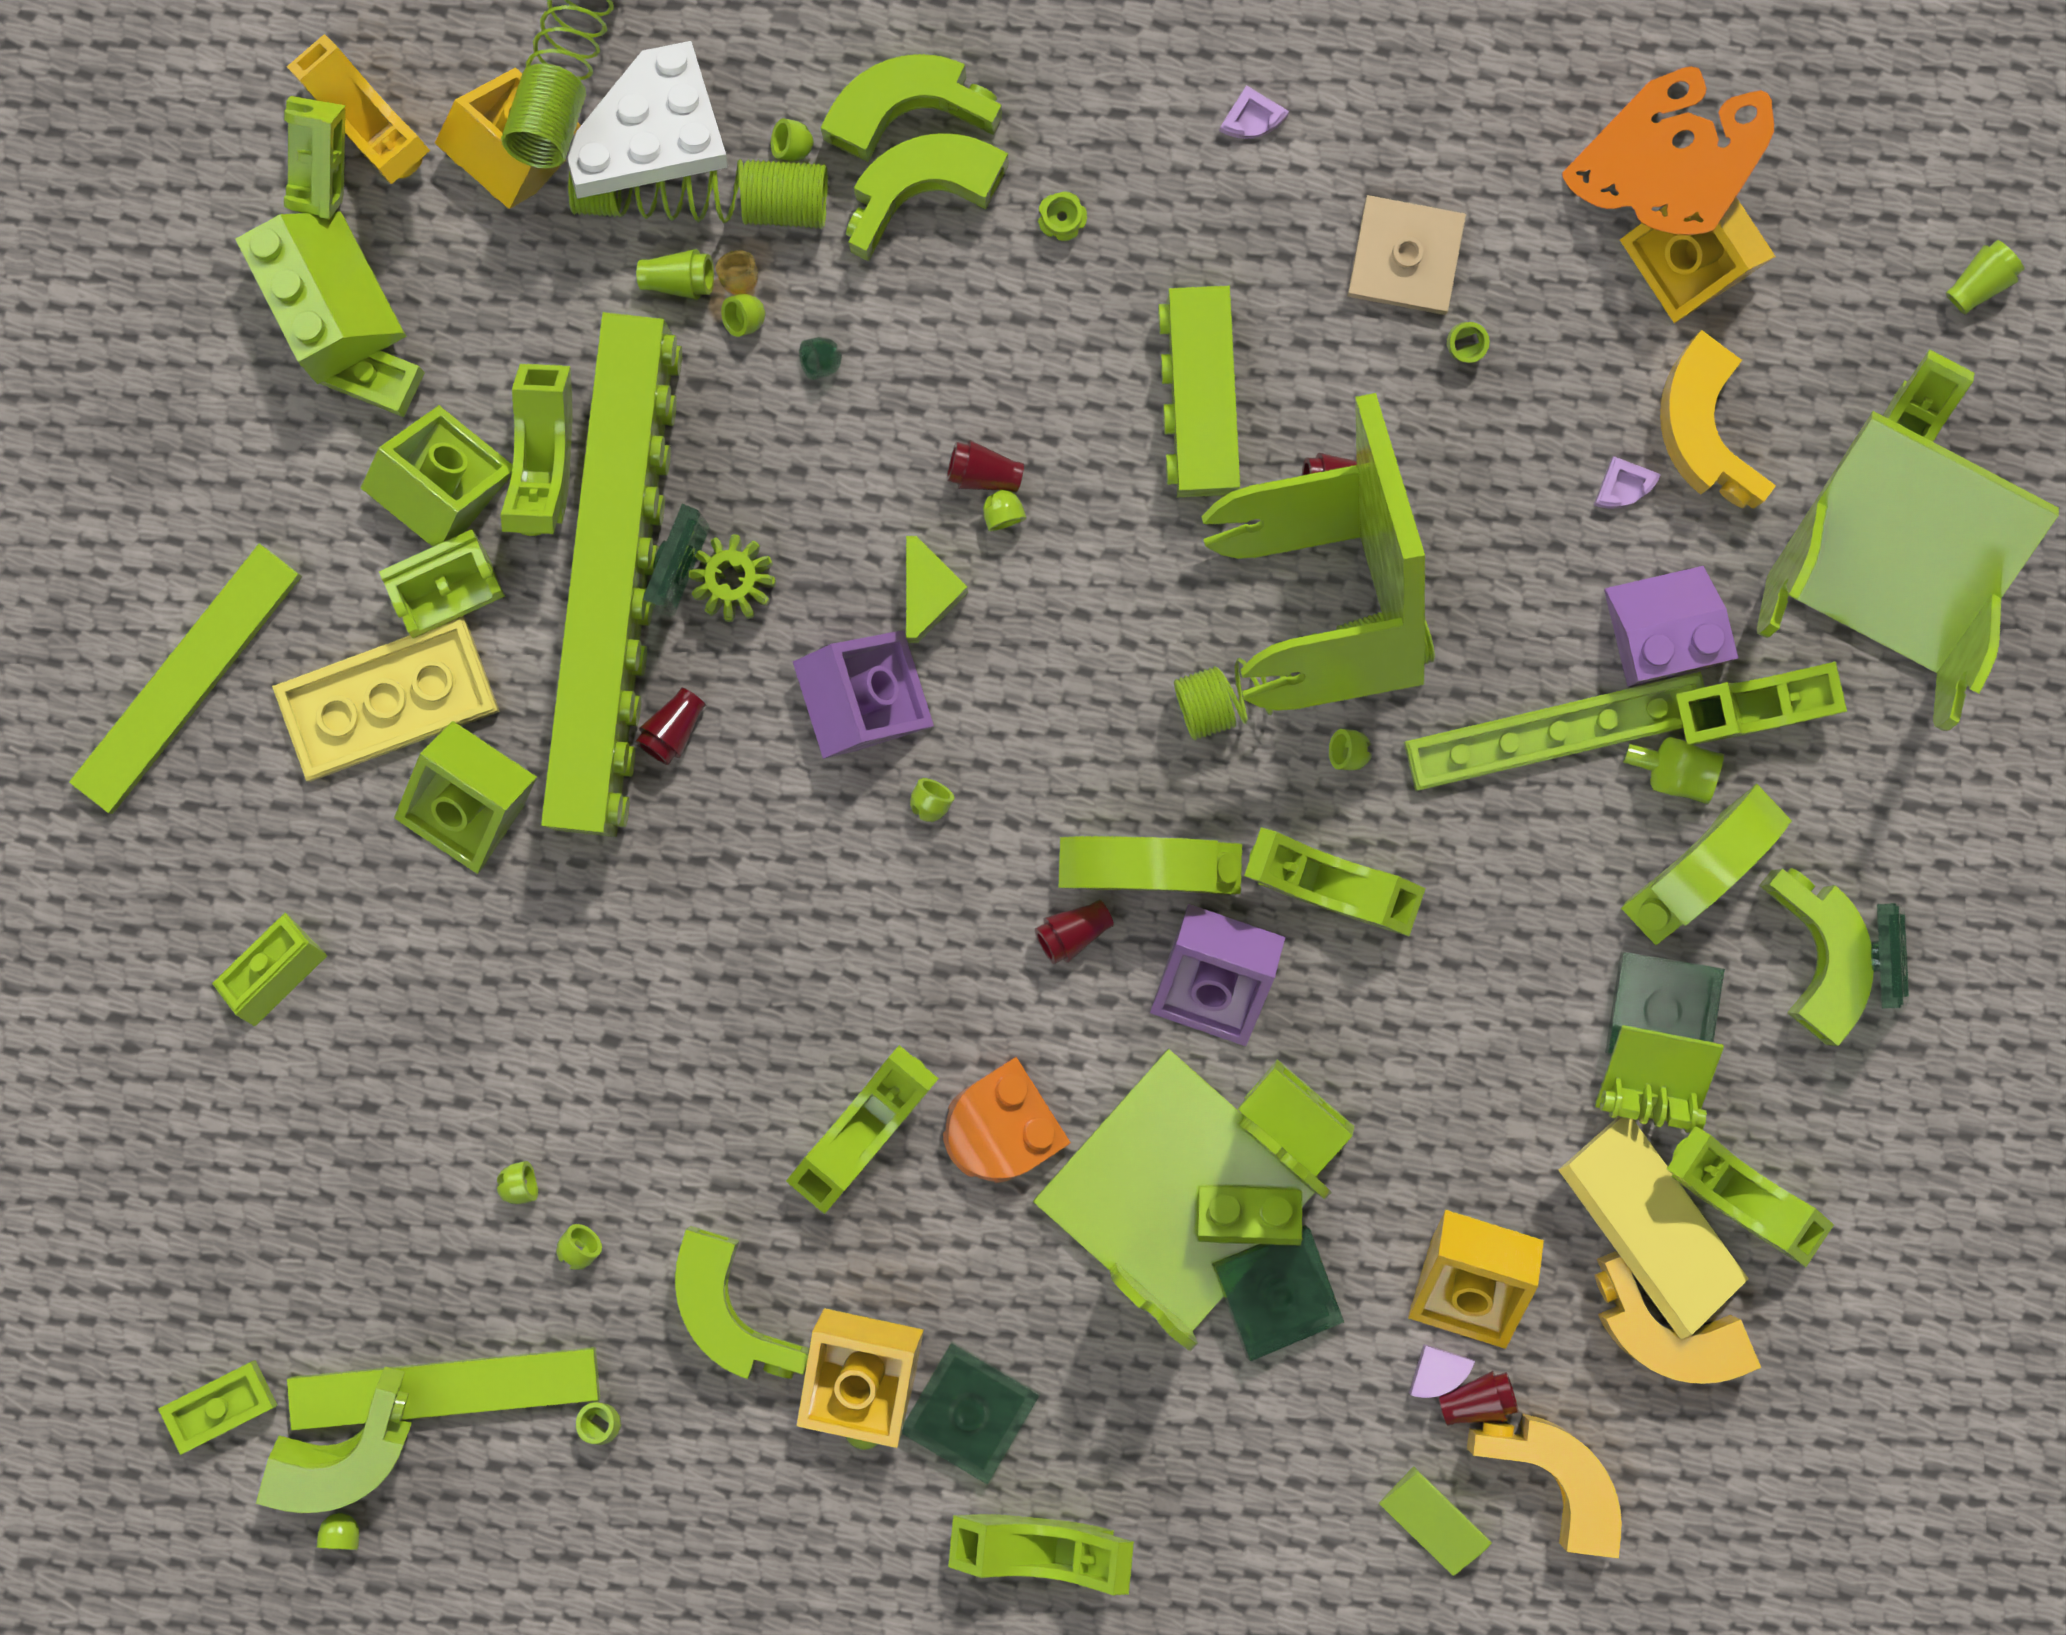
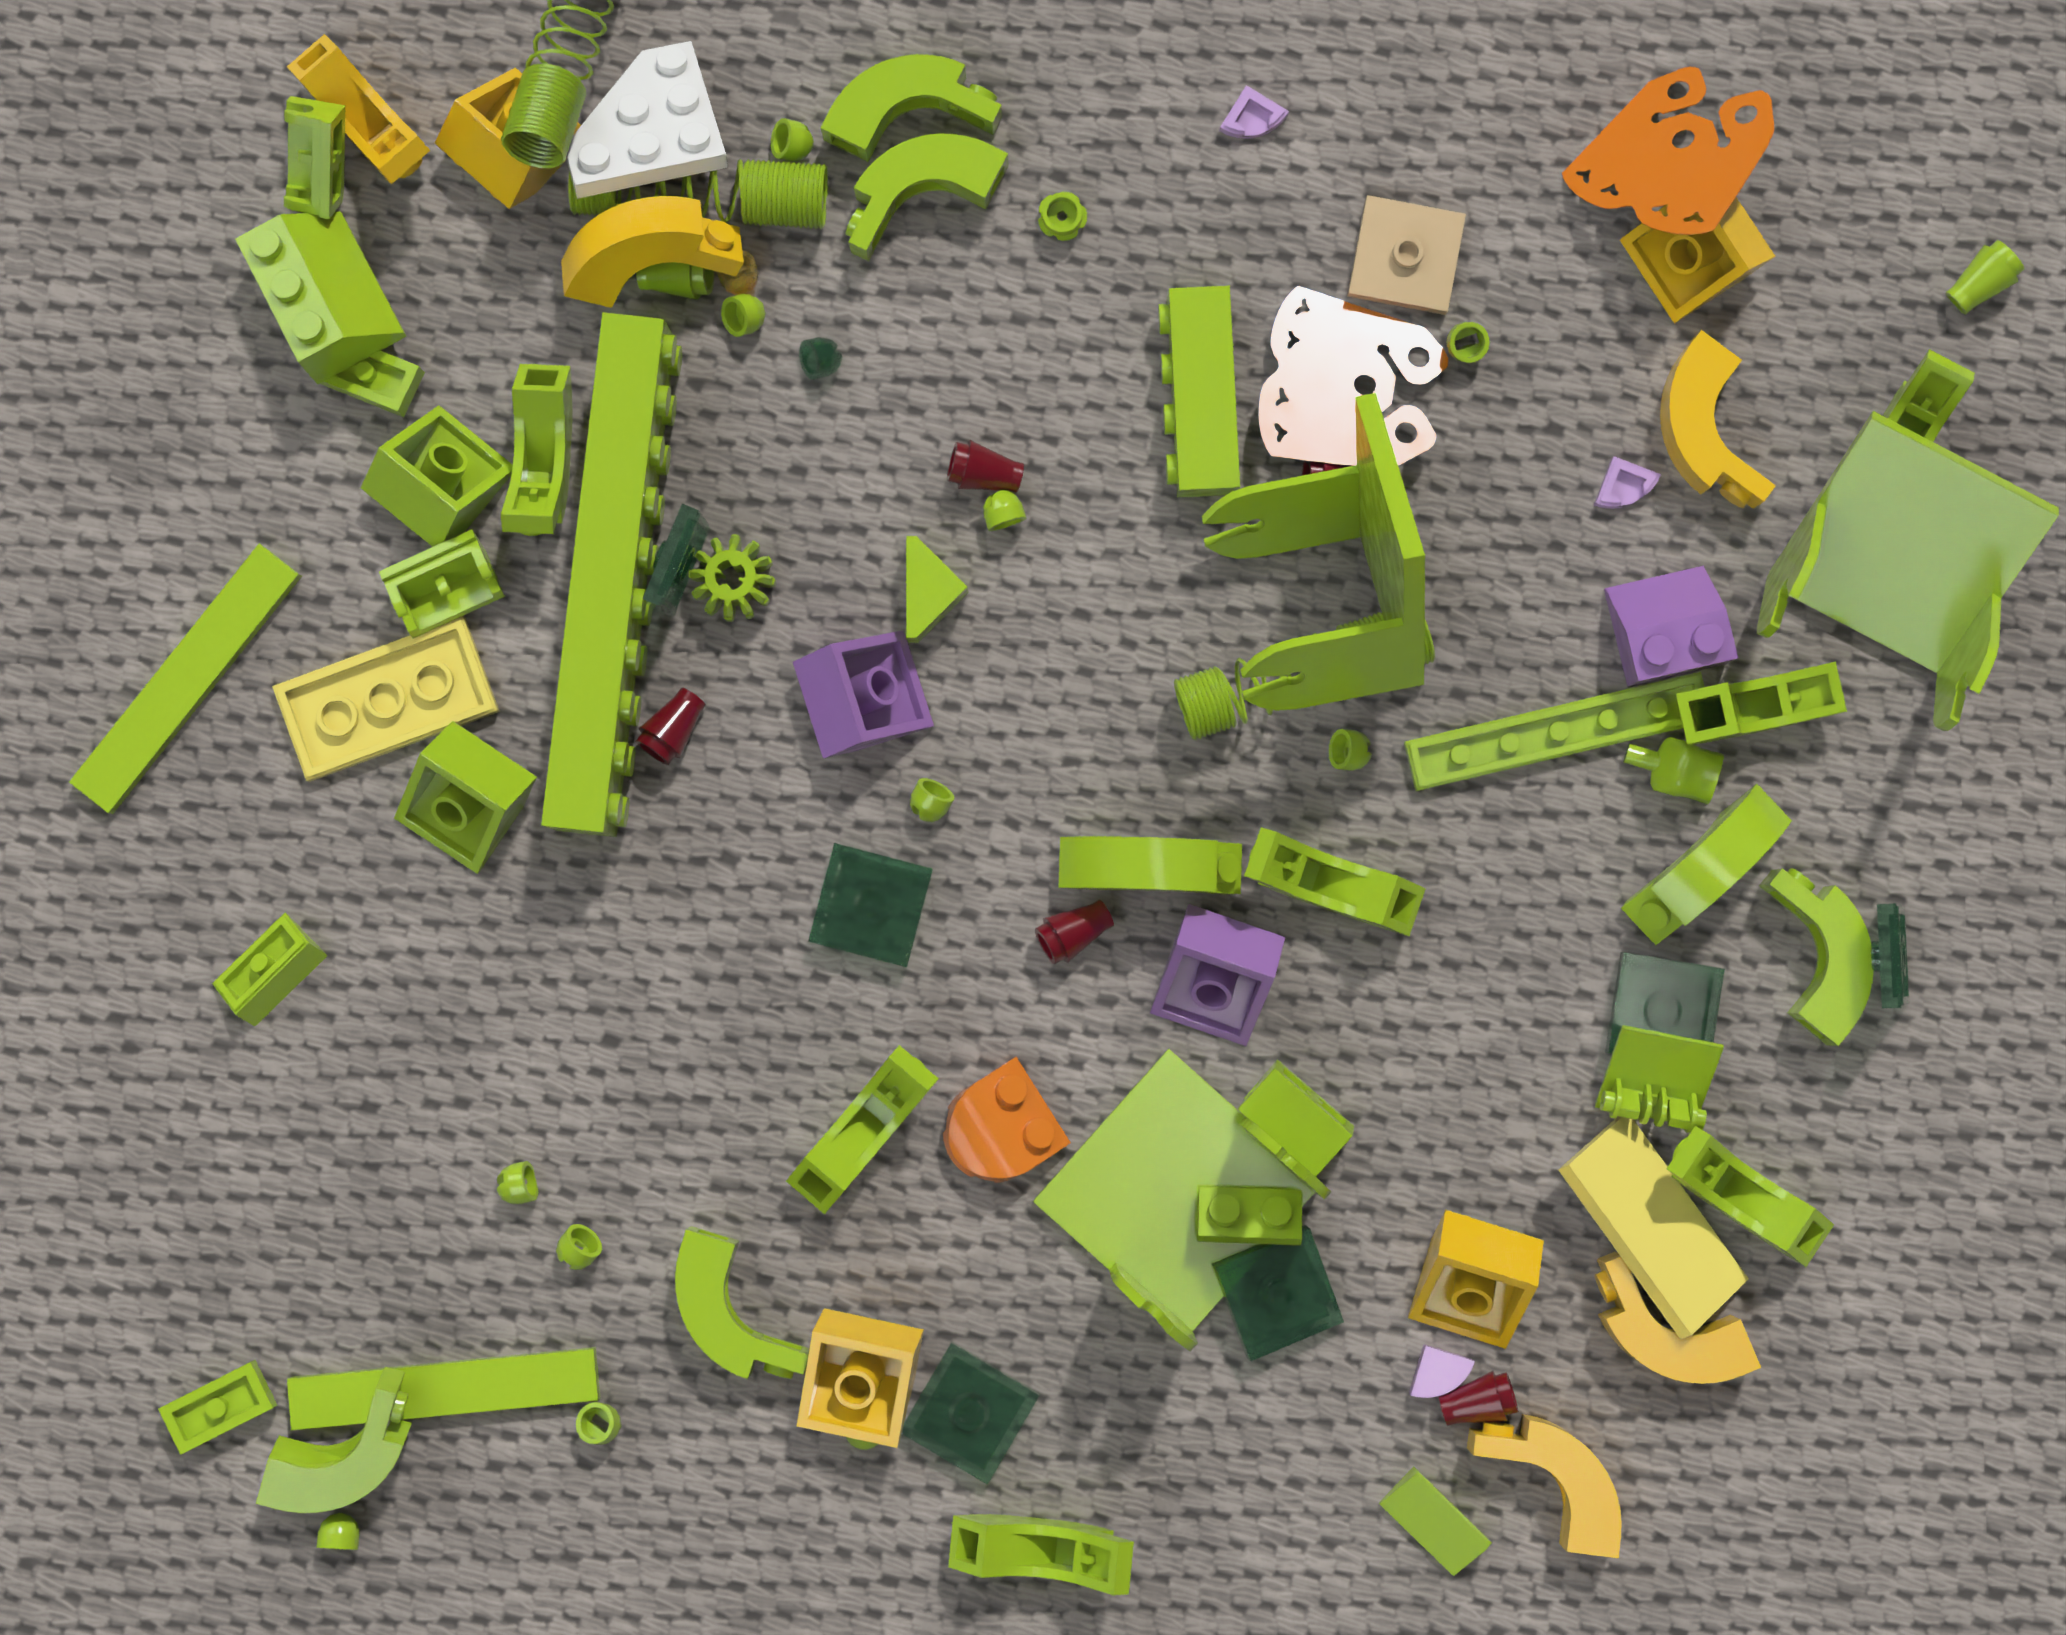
none -> yellow arch [561,196,744,308]
none -> clear green plate [808,843,933,968]
none -> piece [1259,286,1448,466]

